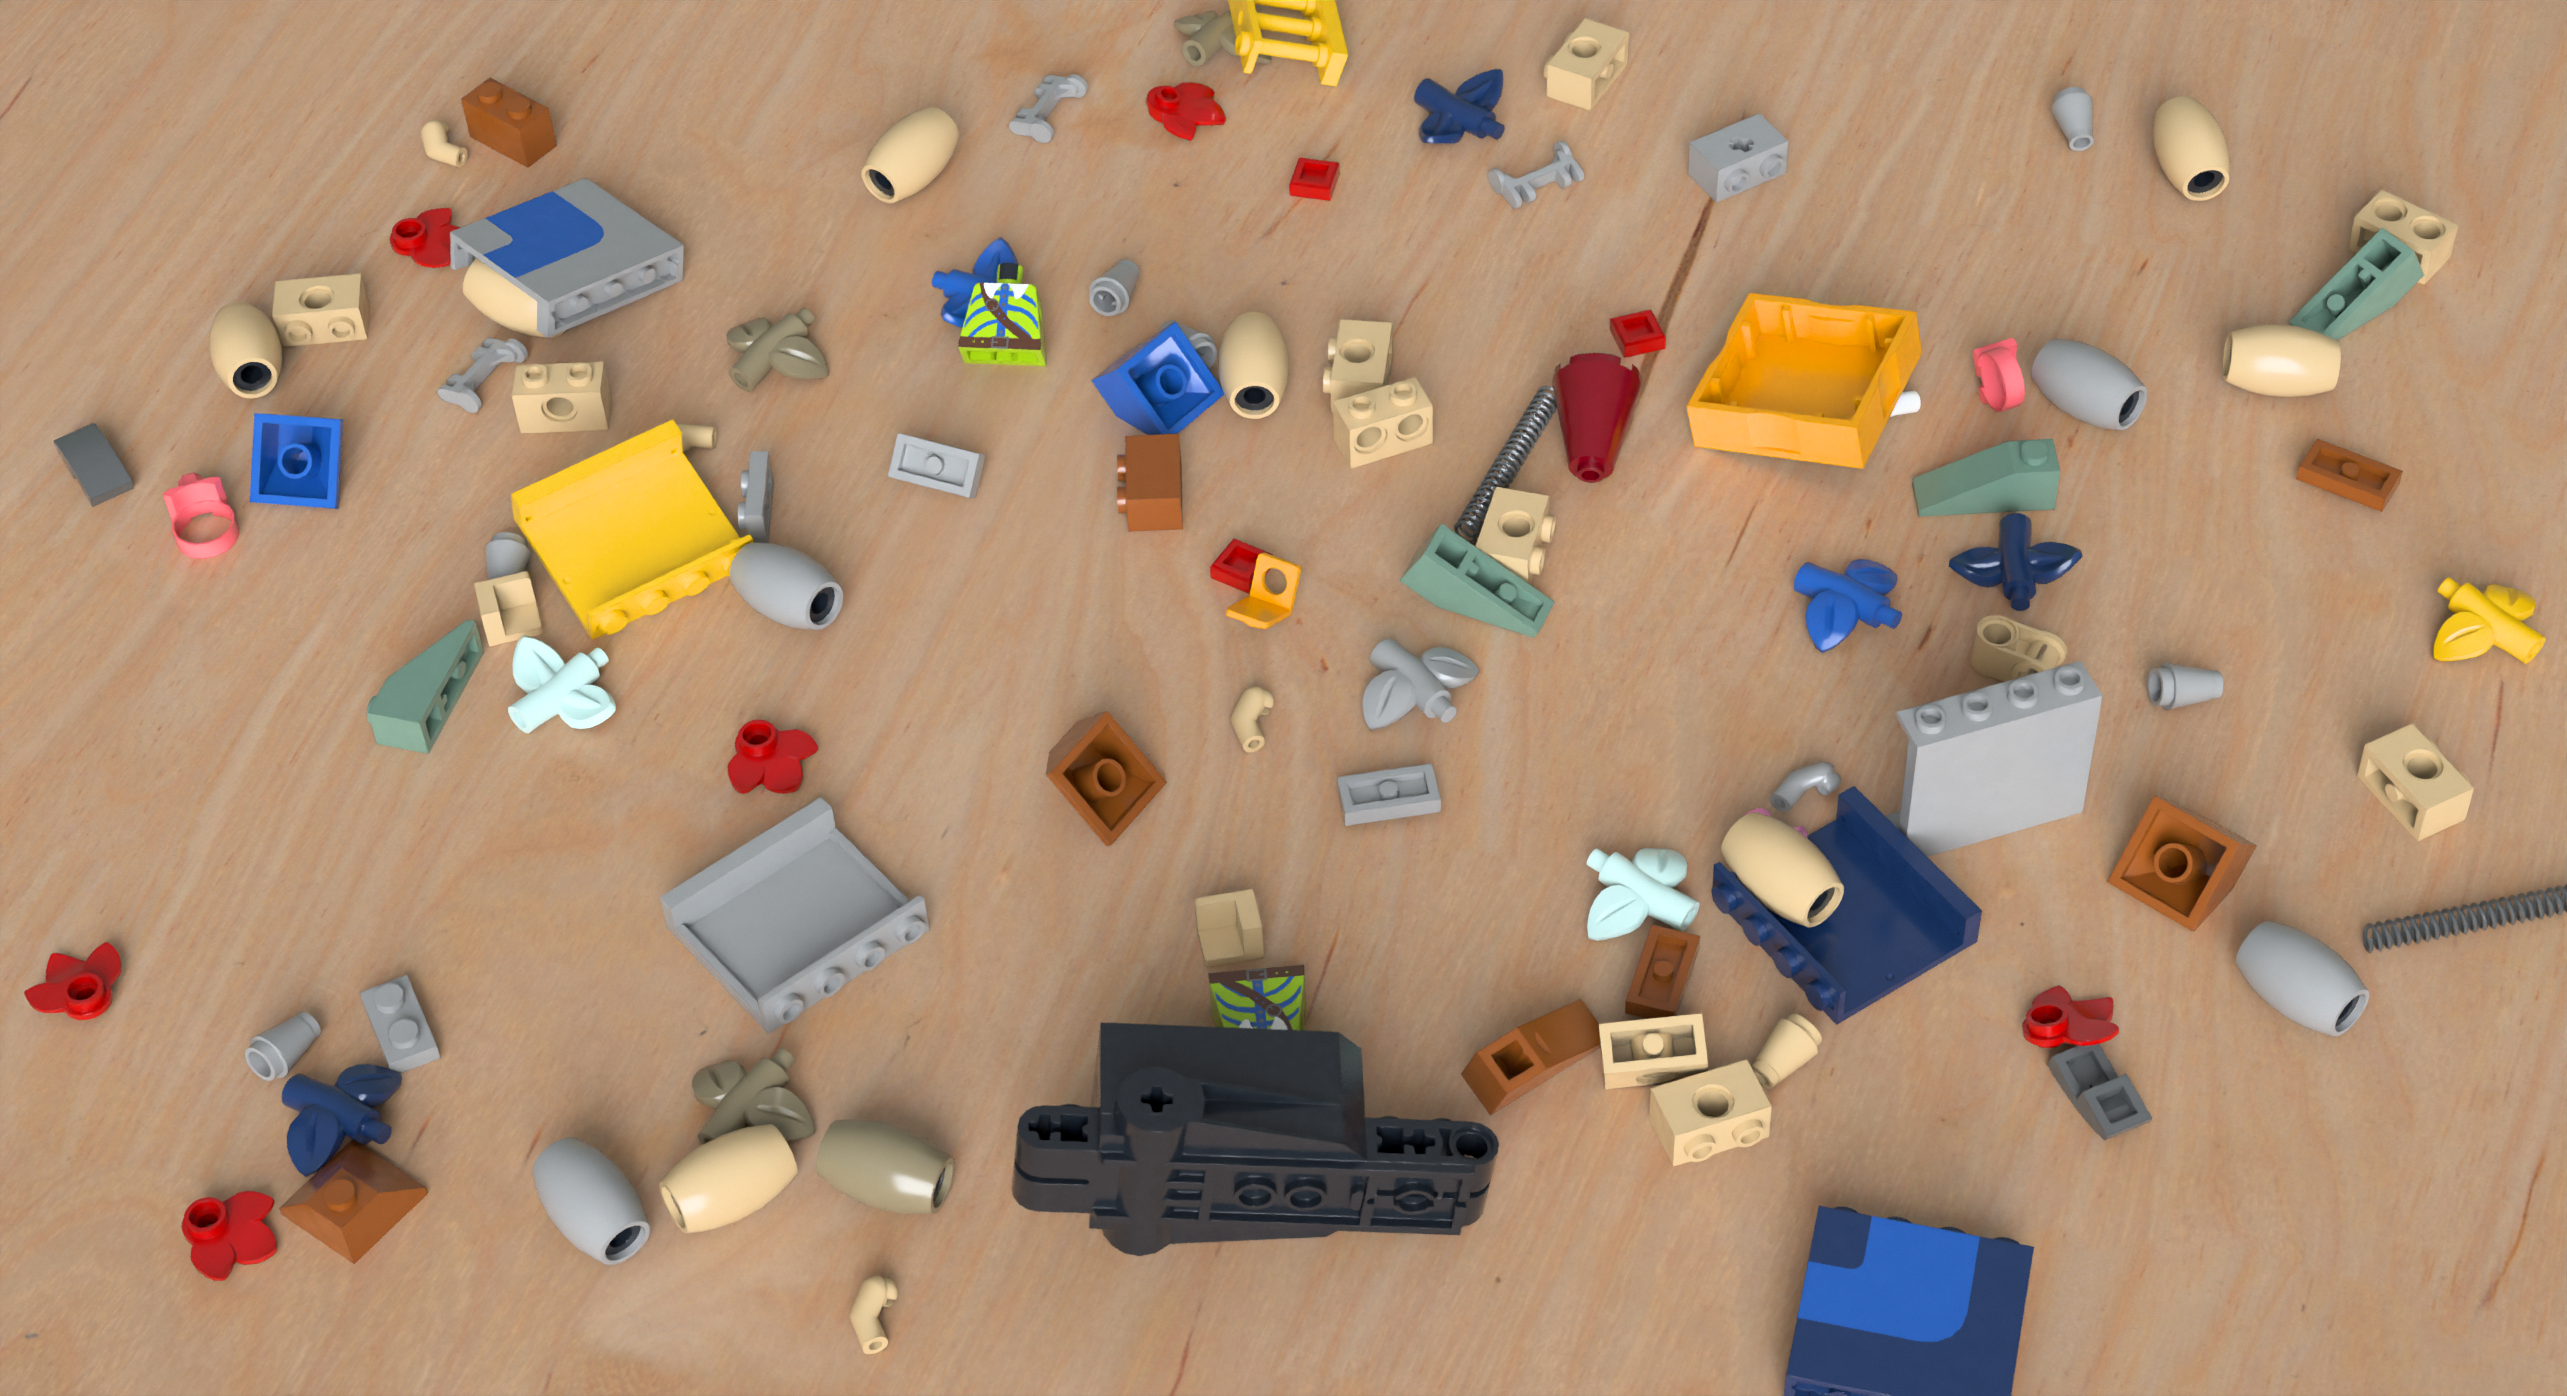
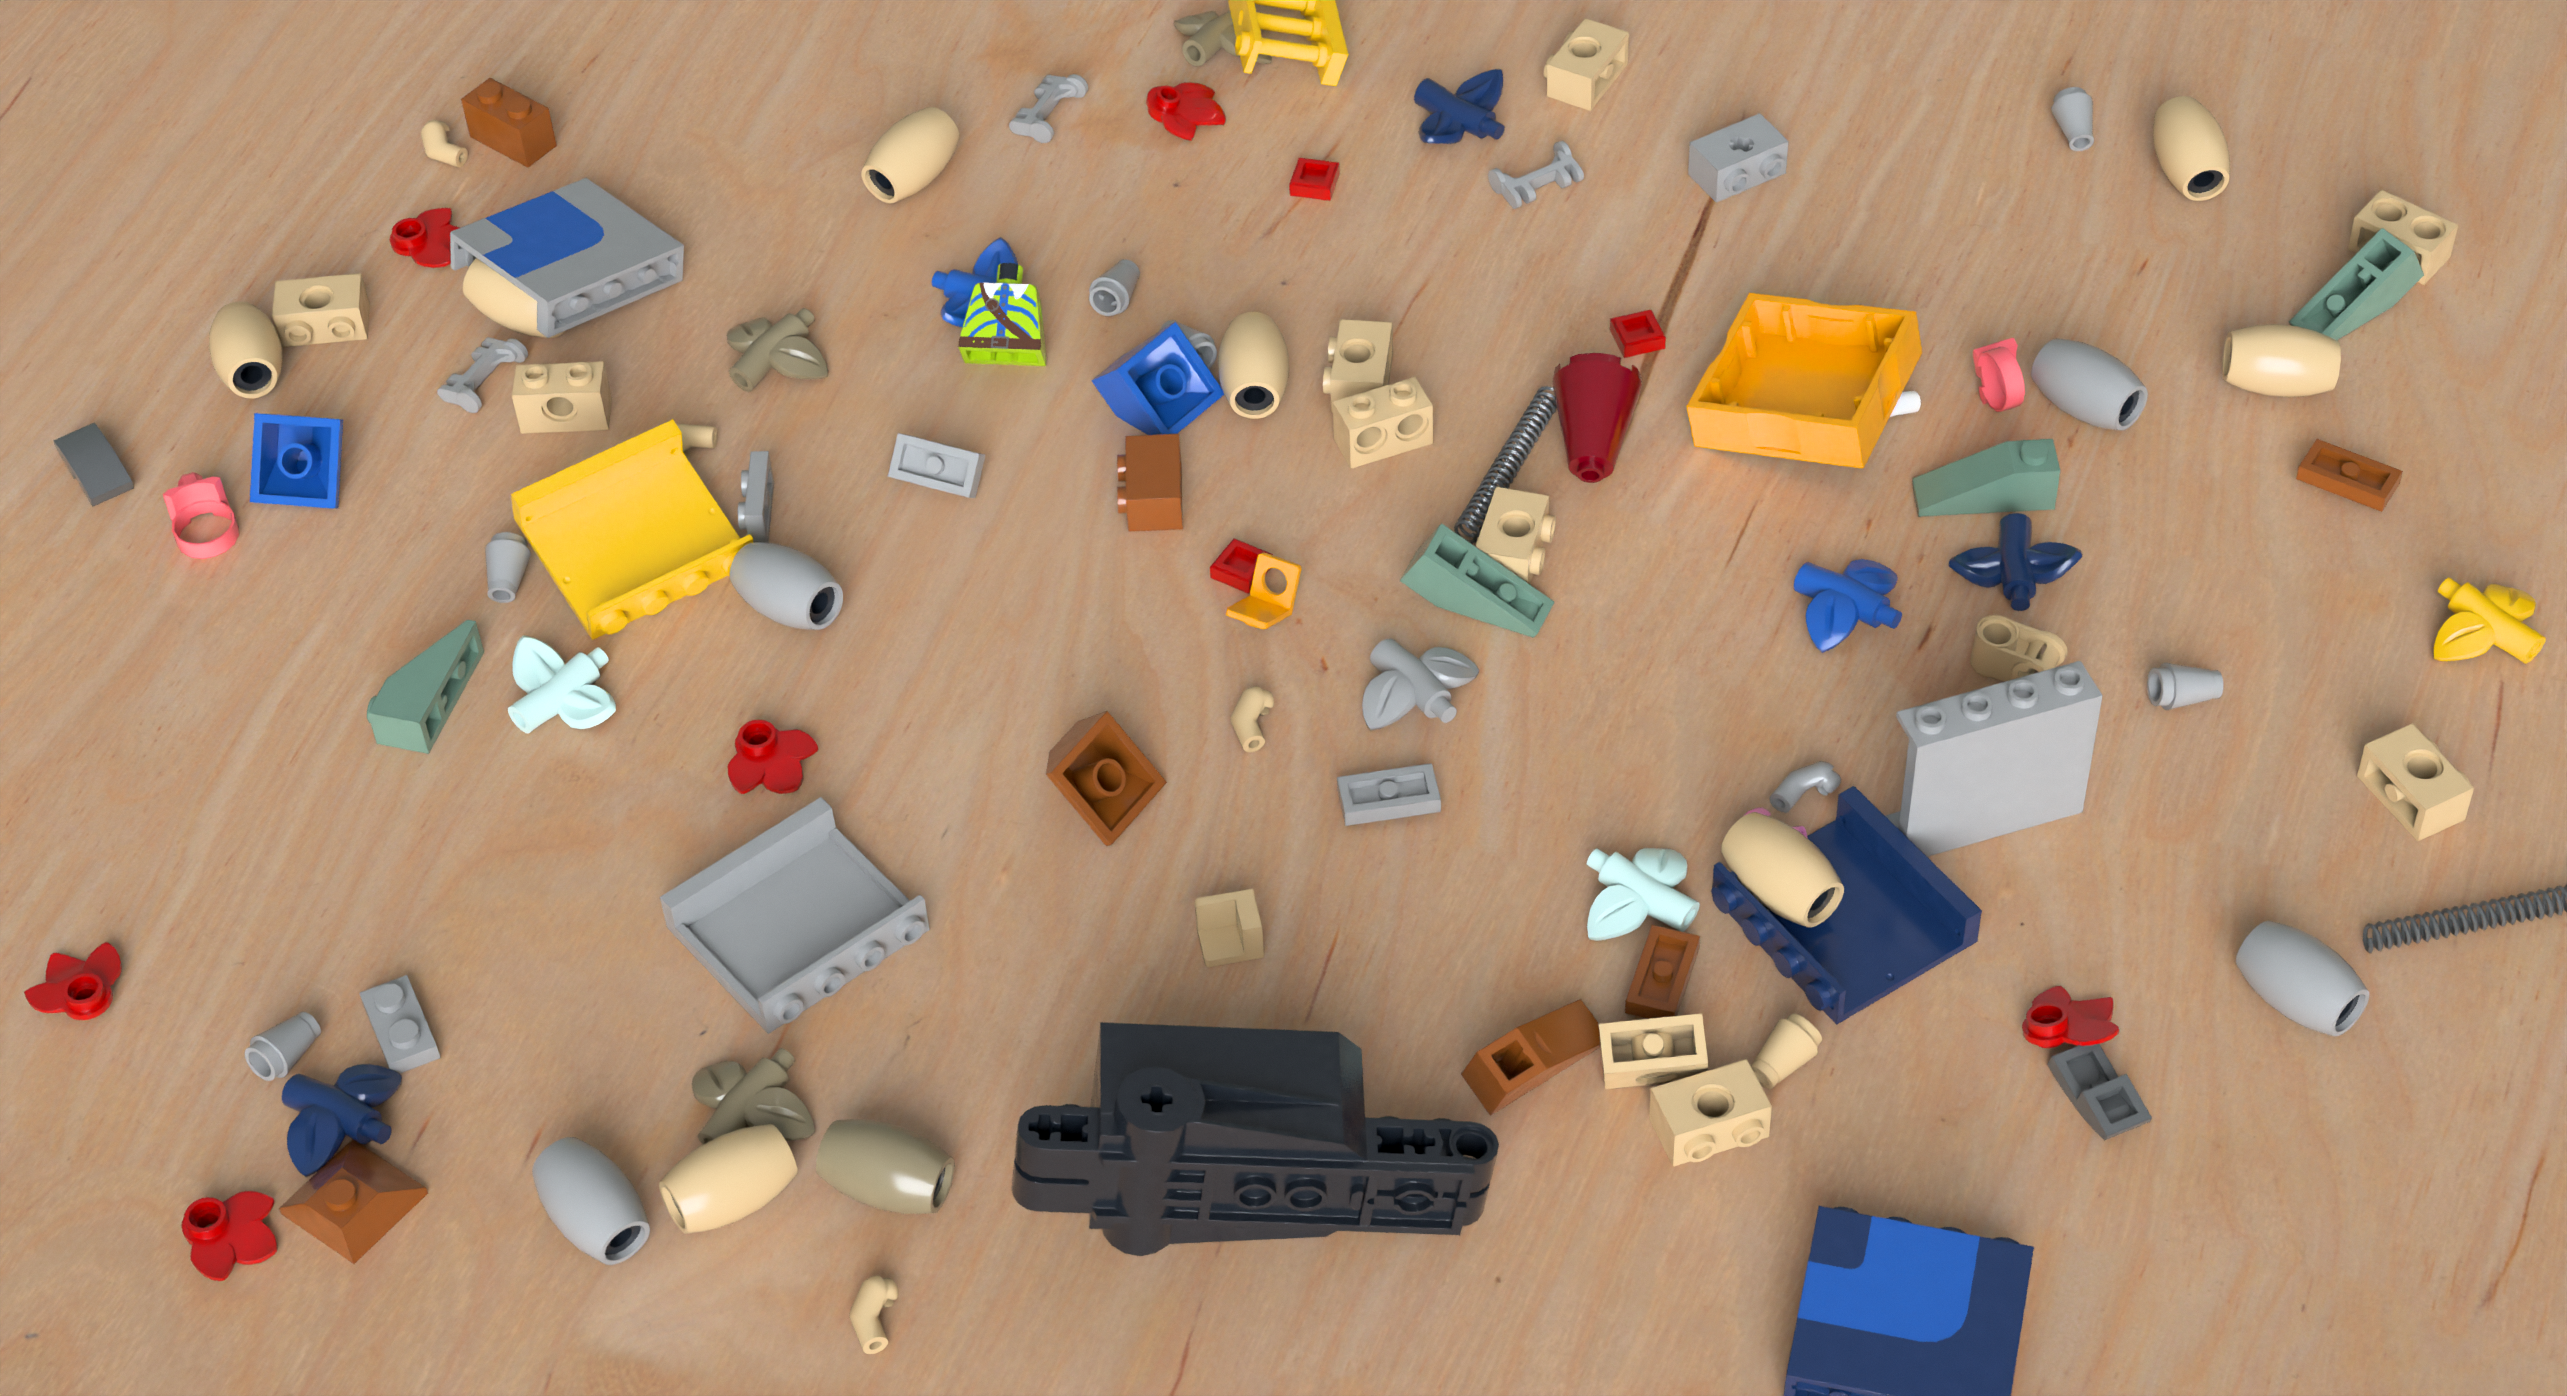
tan panel [474,571,543,647] -> none
torso [1208,965,1306,1030] -> none
dark orange slope [2107,795,2257,931] -> none

